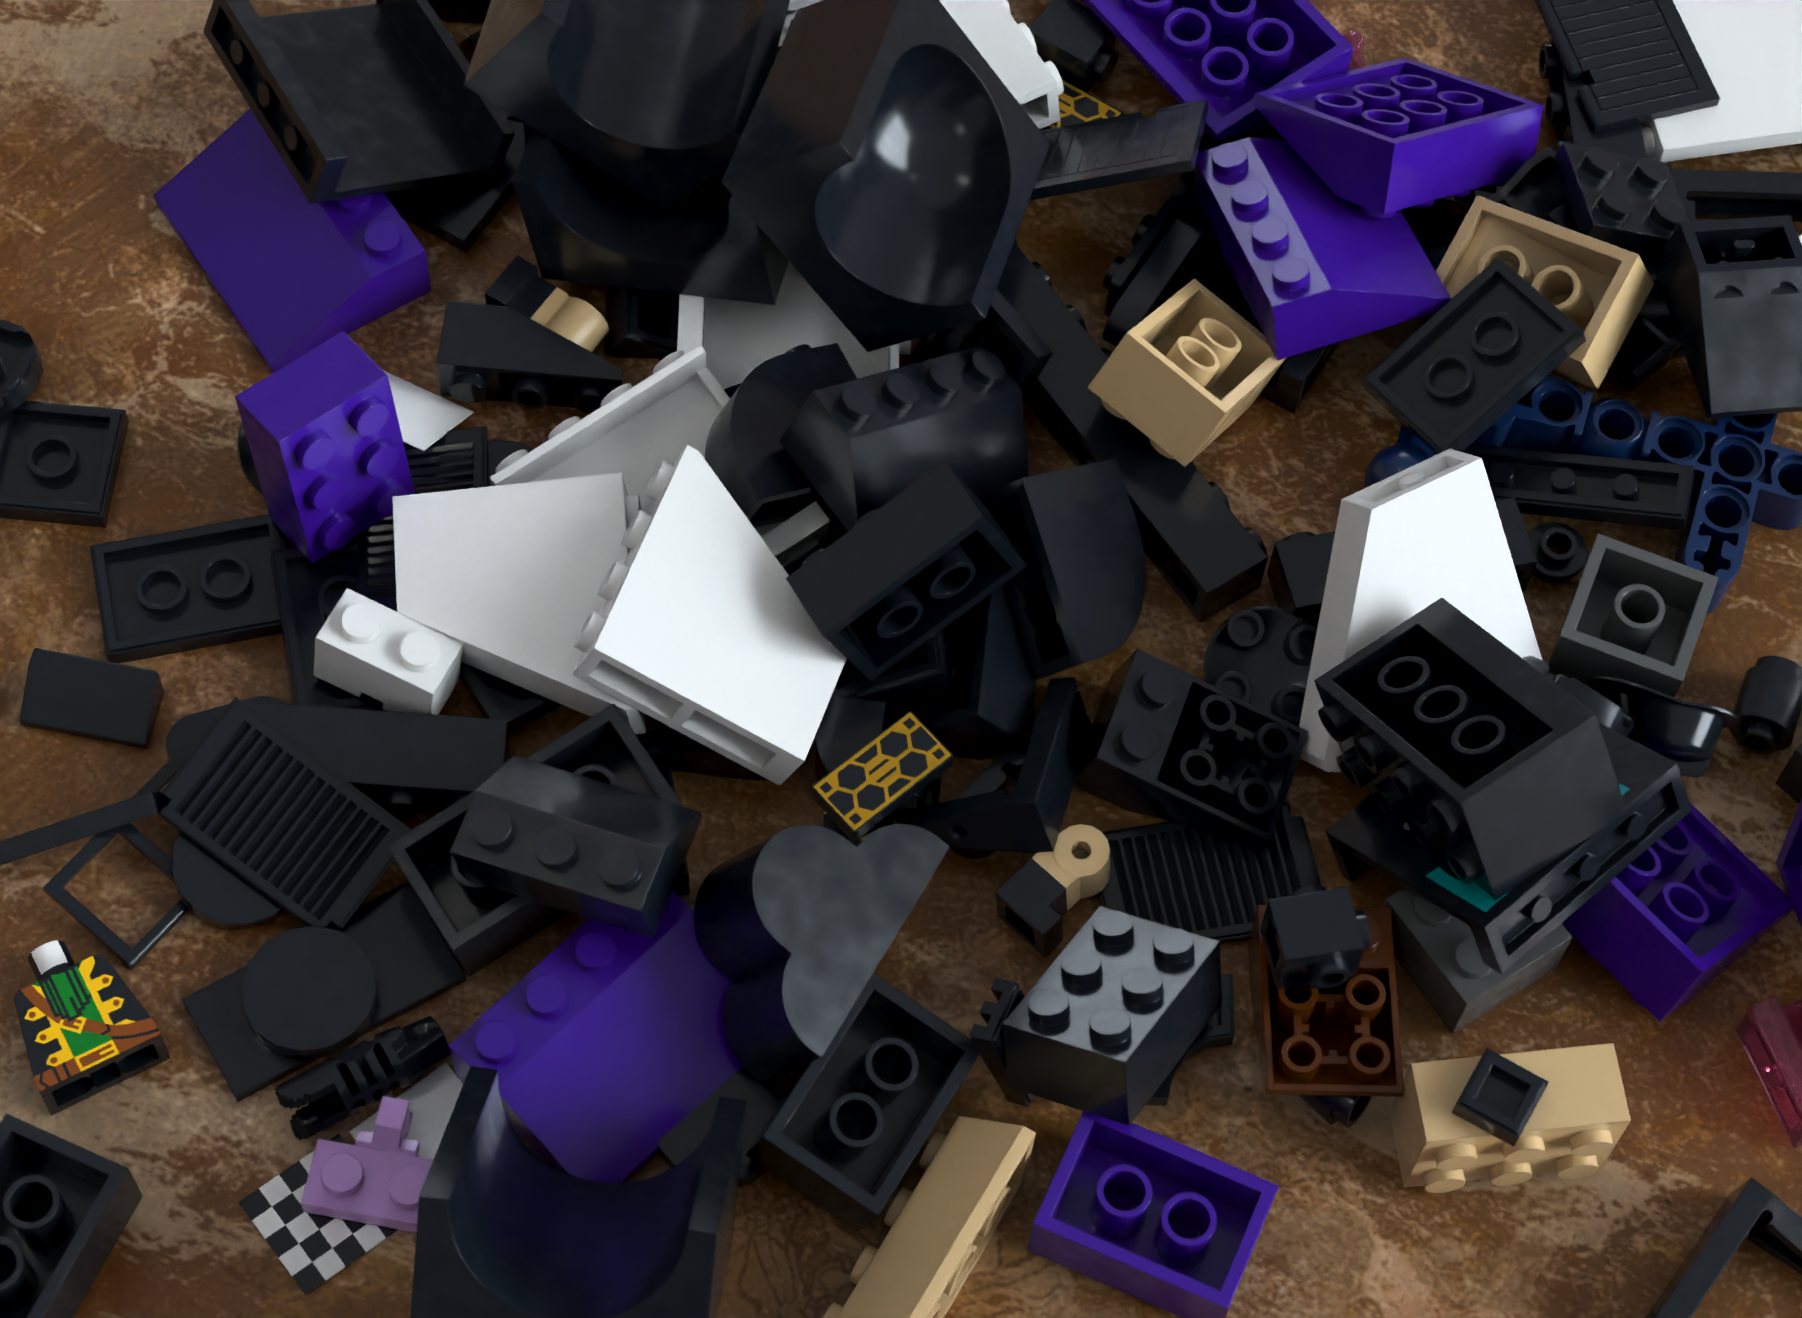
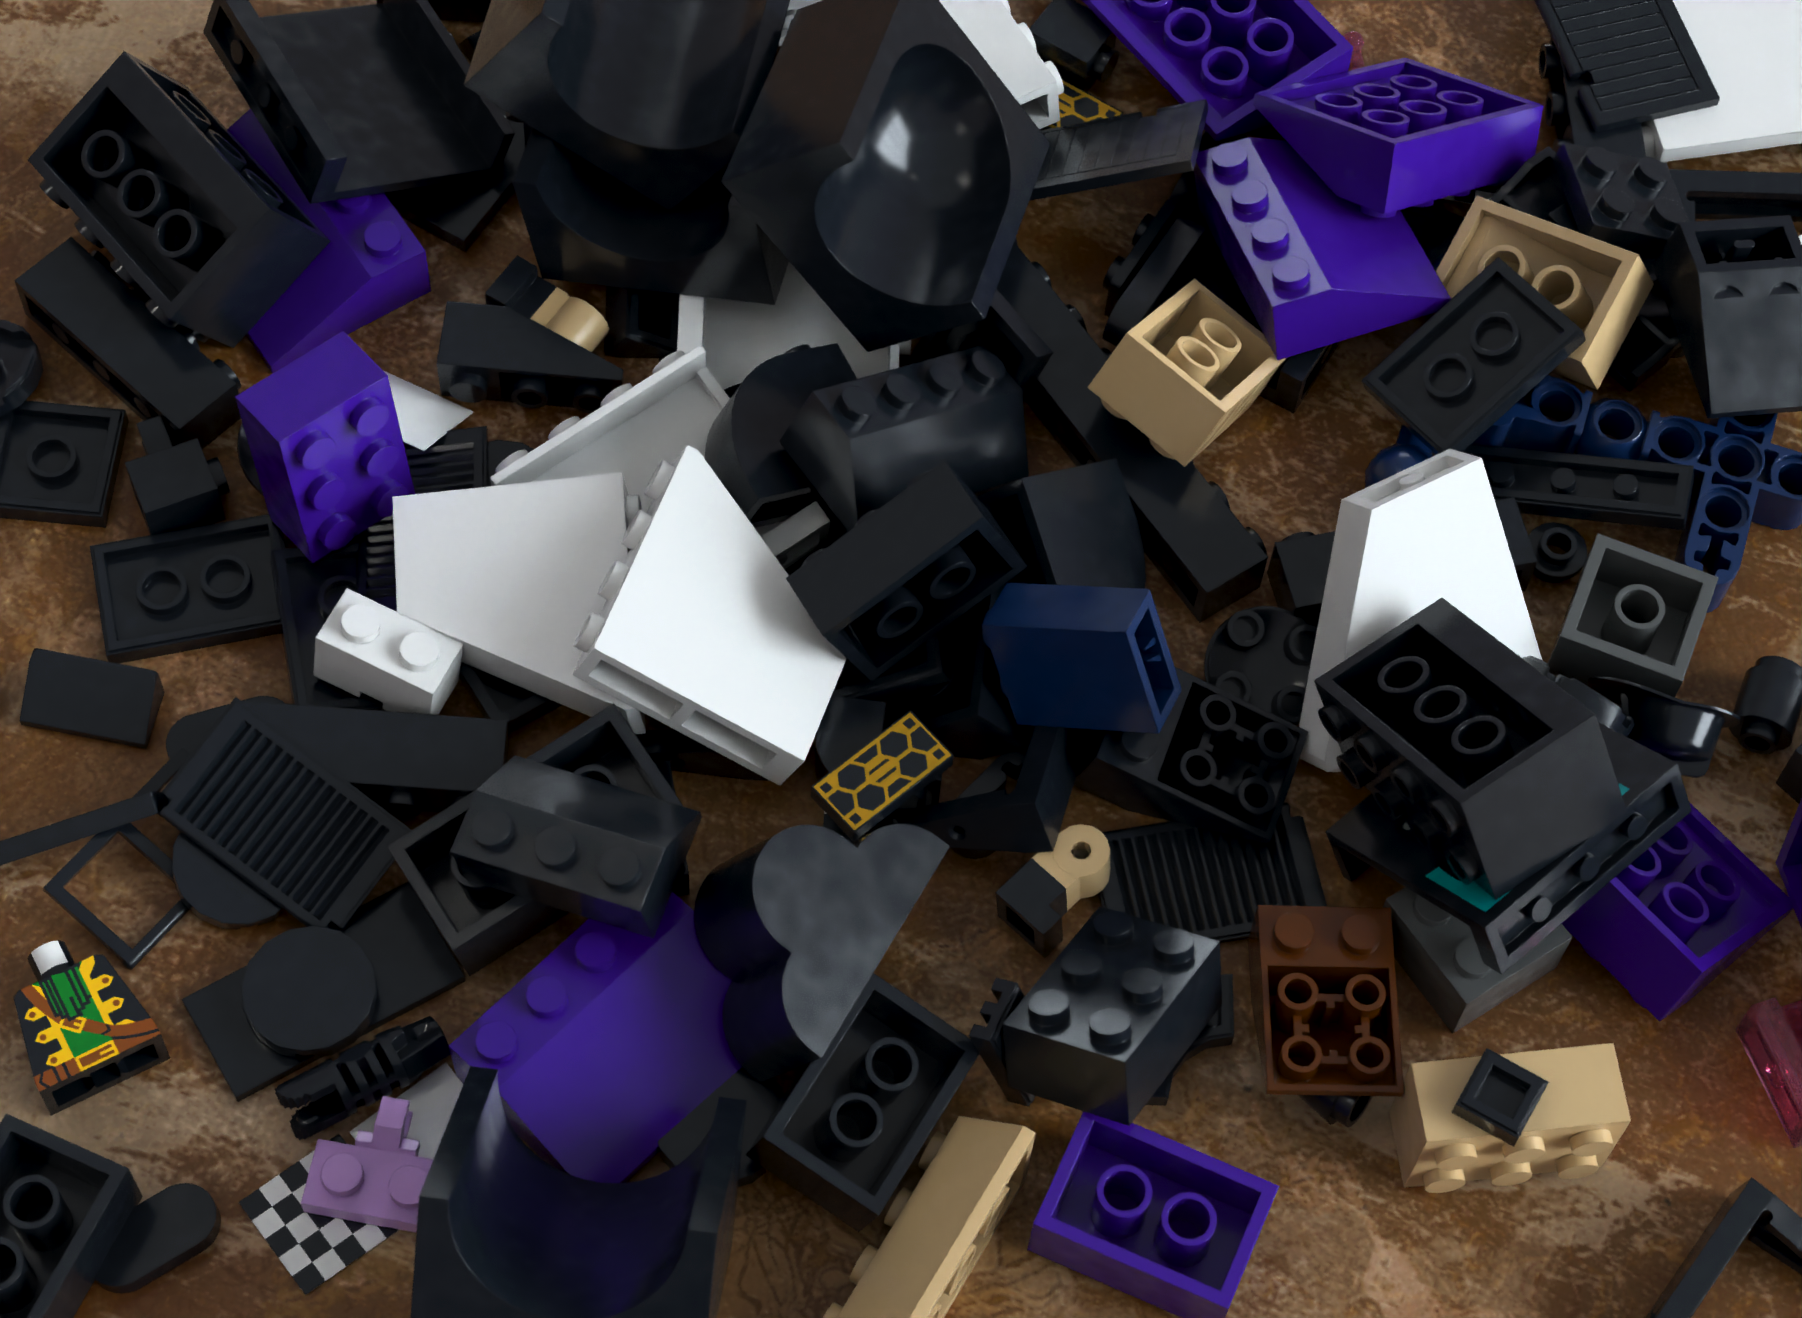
black brick [1260,885,1370,989] -> none
none -> black brick [14,237,241,450]
none -> black brick [28,51,330,348]
none -> black tile [94,1183,221,1294]
none -> black brick [125,415,230,535]
none -> dark blue brick [982,583,1182,734]

